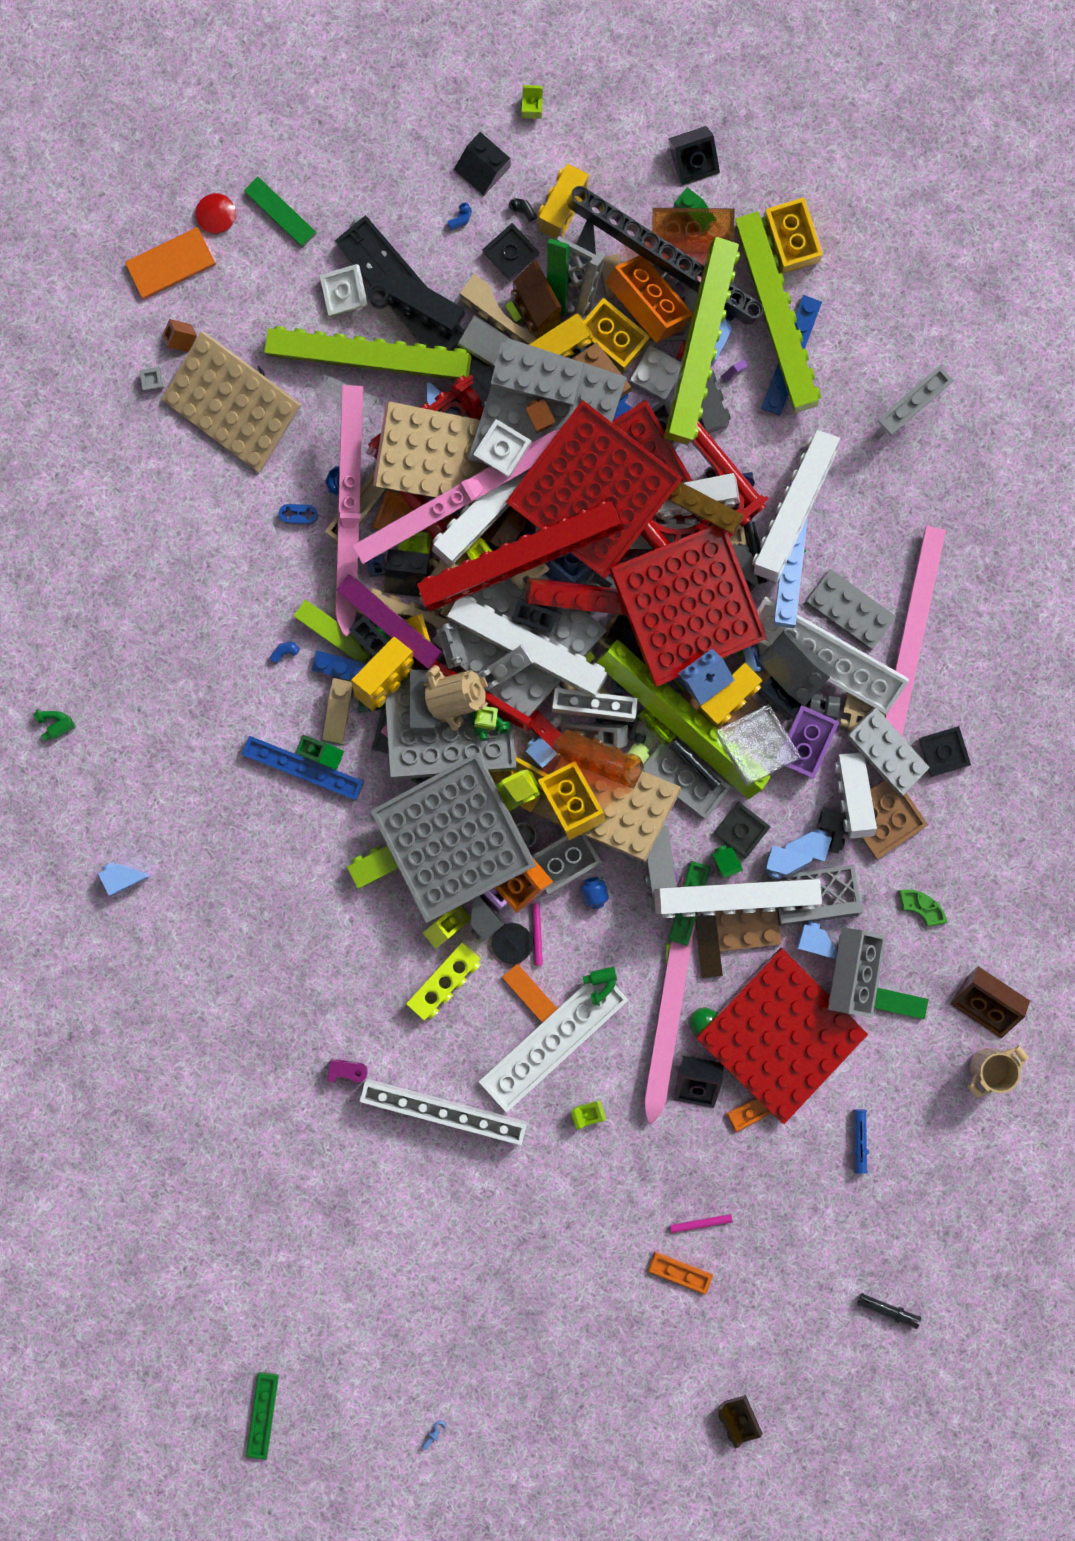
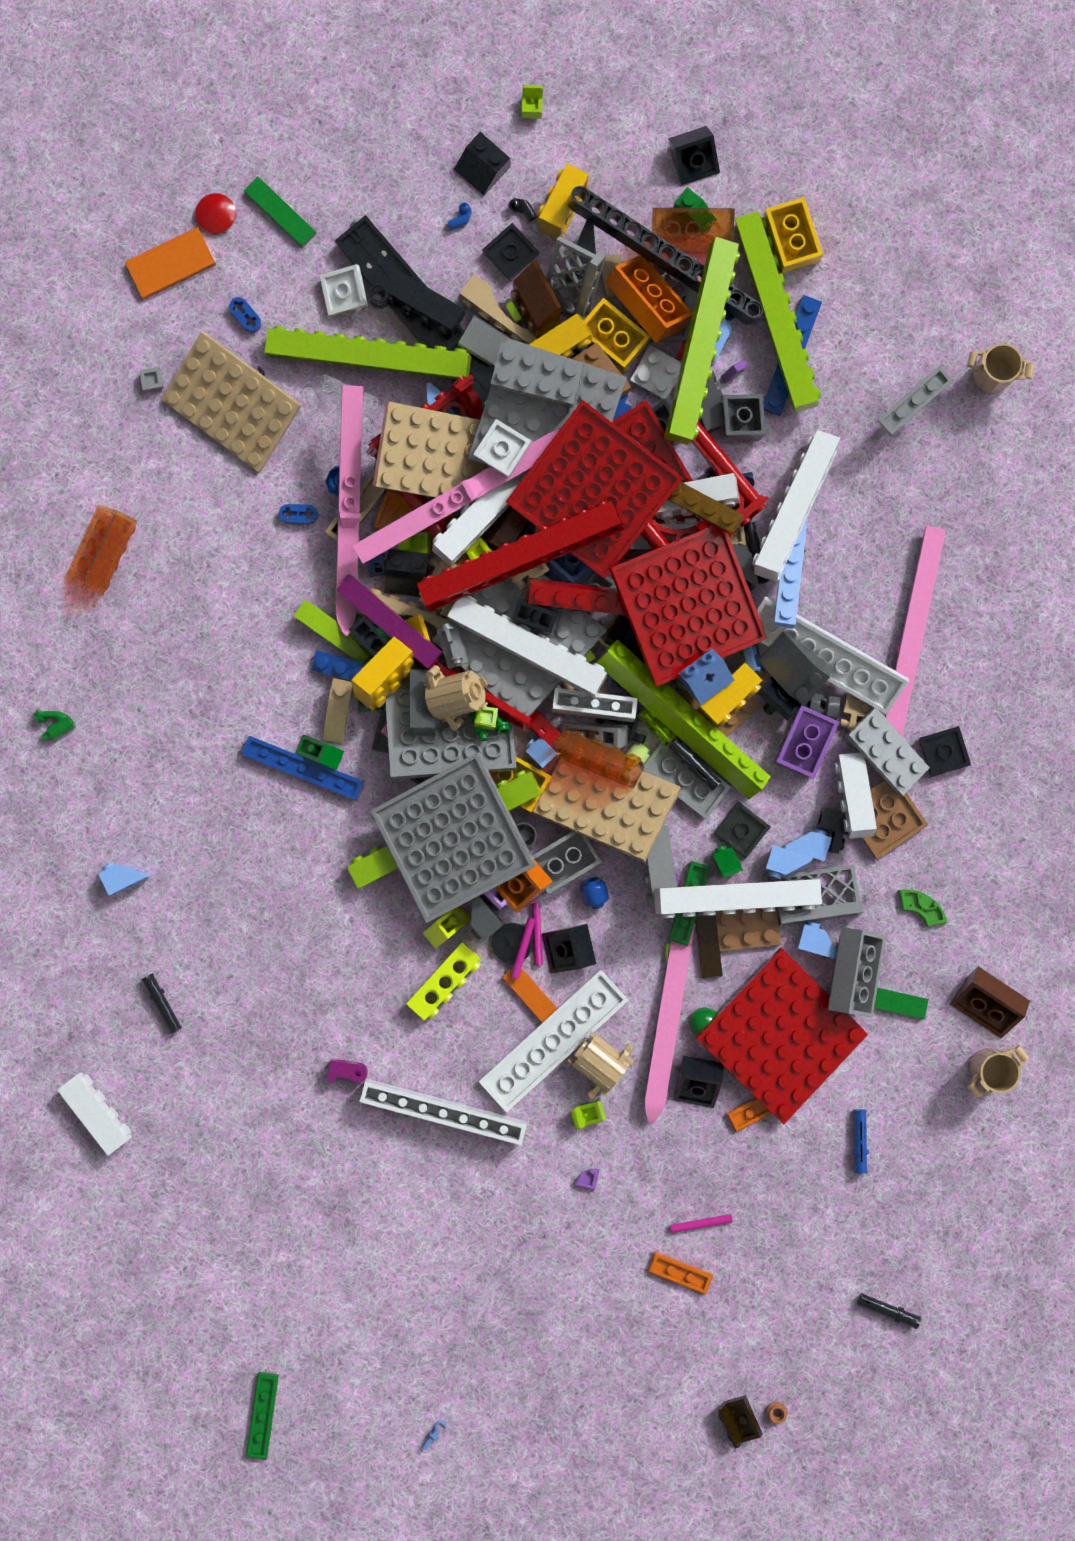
dark orange panel [162,319,197,352] -> none
blue arm [269,641,299,664] -> none
light grey hinge [478,644,534,691] -> none
neon yellow slope [502,769,539,804] -> none
dark orange brick [525,398,556,434] -> none
yellow brick [538,761,606,840] -> none
green tile [547,238,569,316] -> none
green plant [582,966,617,1007] -> none
clear plate [715,704,801,786] -> none
light grey plate [806,569,897,650] -> none
none -> white brick [57,1072,132,1156]
none -> clear orange slope [64,504,138,595]
none -> black pin [141,973,182,1034]
none -> blue beam [229,297,262,333]
none -> dark pink bar [511,917,536,979]
none -> black slope [542,924,596,974]
none -> tan container [567,1031,634,1099]
none -> medium lavender tile [575,1168,600,1190]
none -> dark grey slope [722,394,766,442]
none -> nougat plate [766,1402,788,1424]
none -> tan container [967,343,1035,394]

